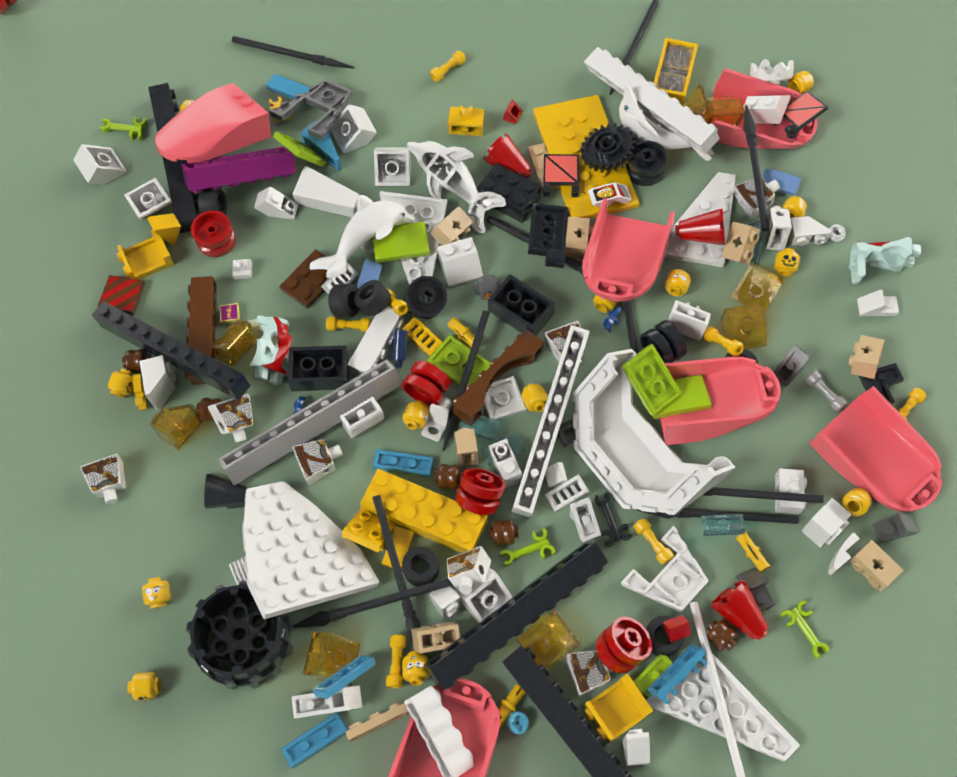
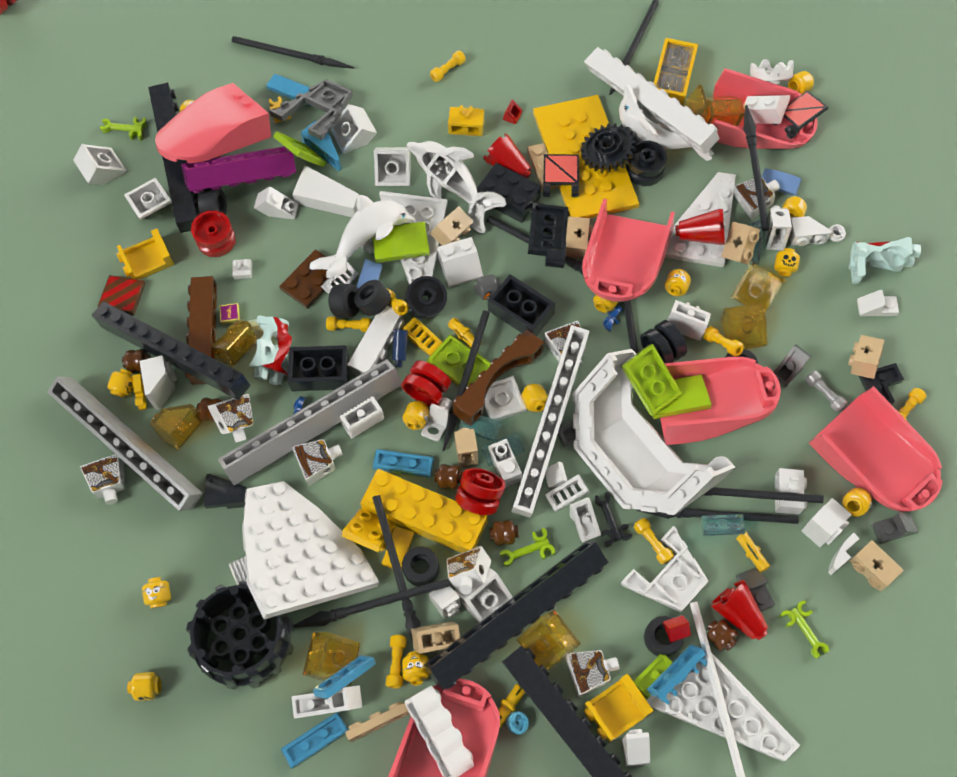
yellow slope [147,213,181,246] -> none
slope [588,182,632,207] -> none
red wheel [596,617,652,674] -> none
none -> light grey brick [47,376,203,511]

